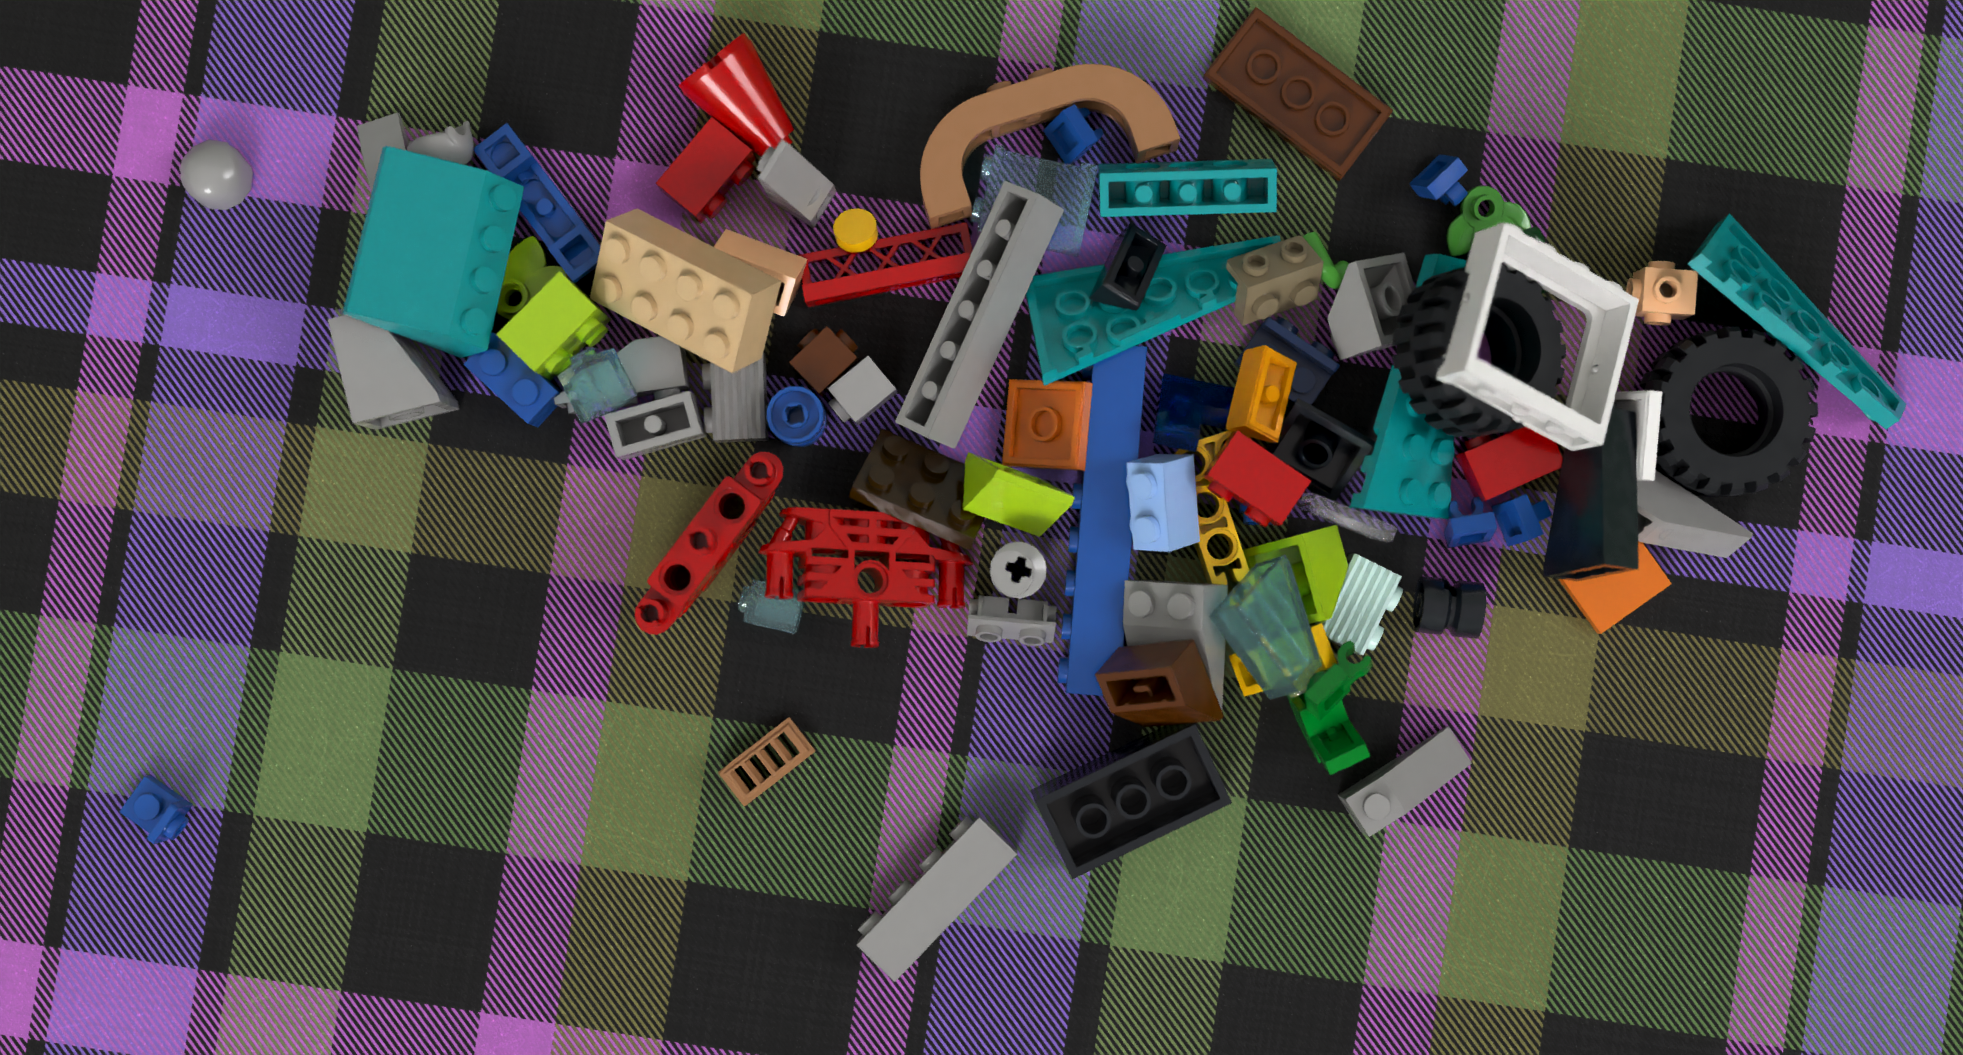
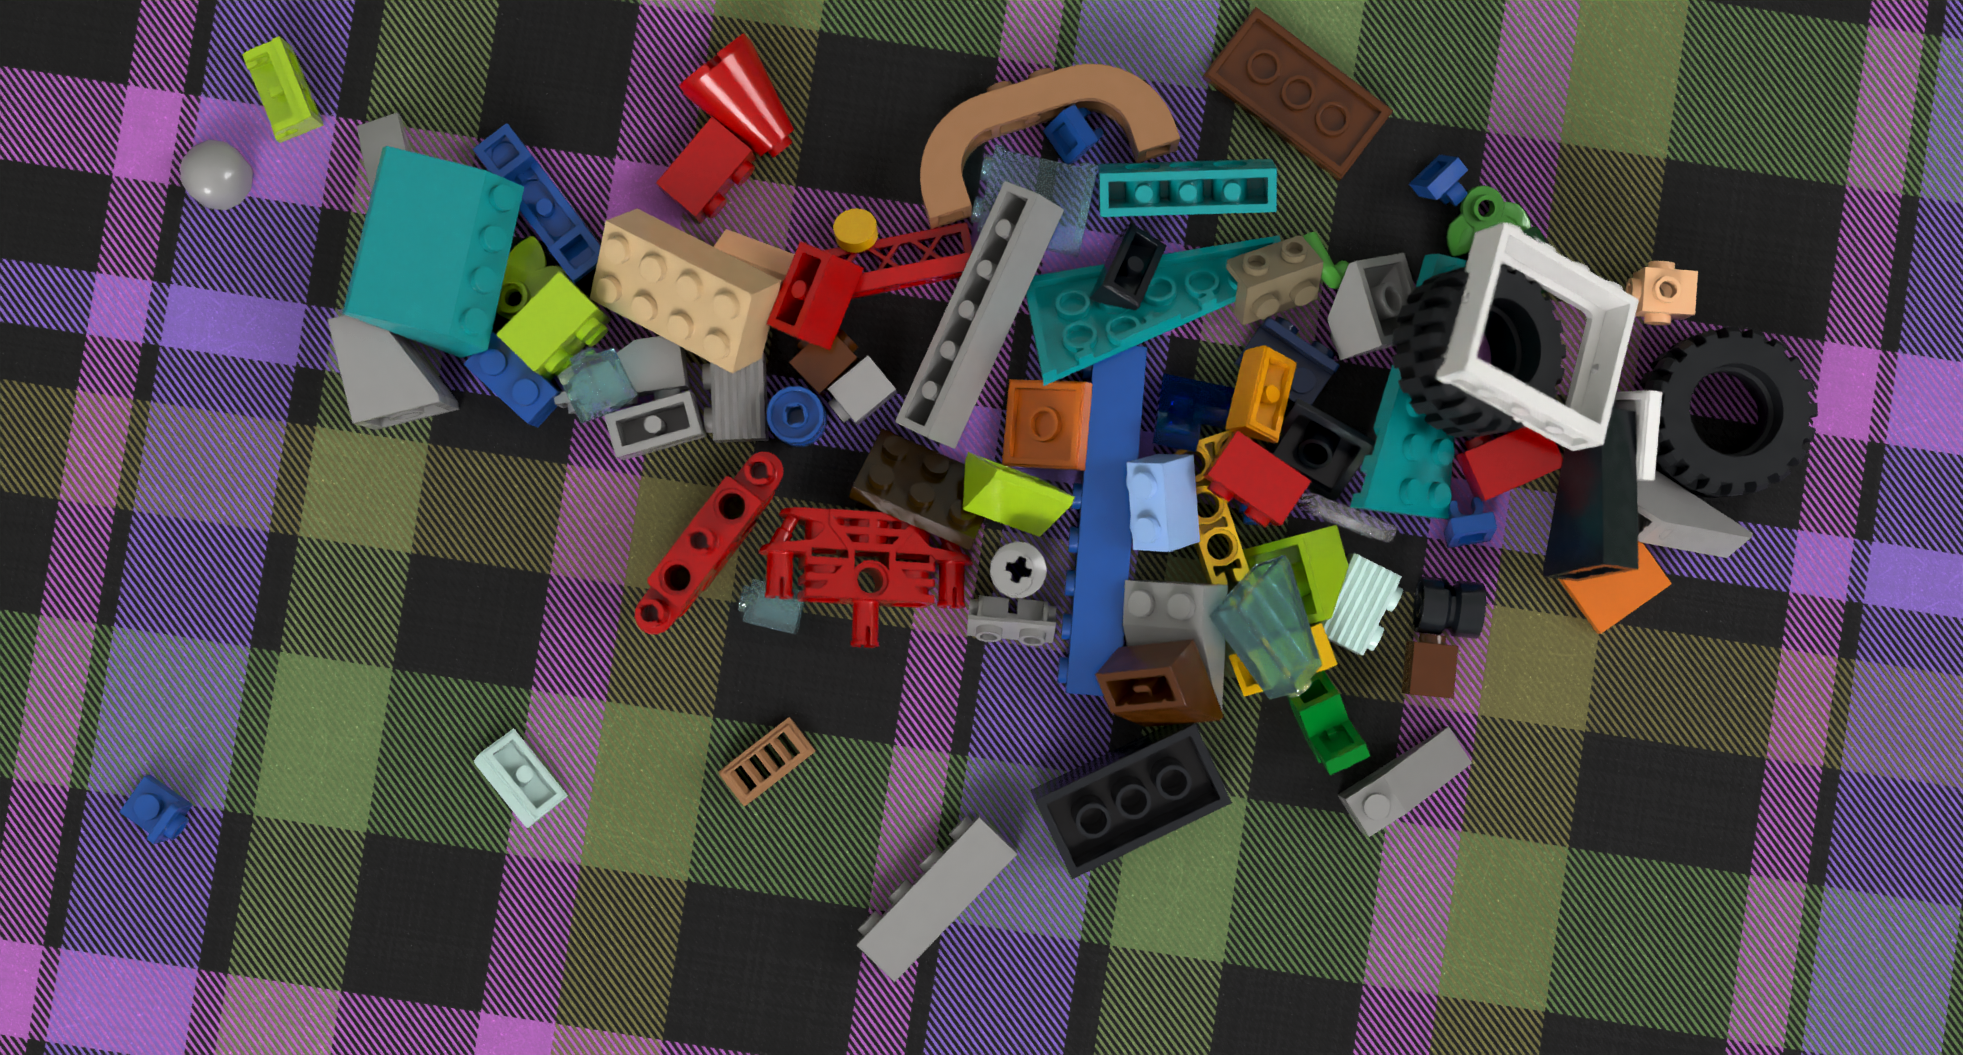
light grey hair [407,121,474,165] -> none
light grey slope [757,140,836,228] -> none
green plate [1304,640,1372,721] -> none
blue tile [1491,493,1552,546] -> none
teal wing [1688,213,1907,430] -> none
none -> lime hinge [242,36,324,143]
none -> light aqua slope [474,728,568,828]
none -> red brick [766,241,864,350]
none -> reddish brown brick [1402,633,1458,699]

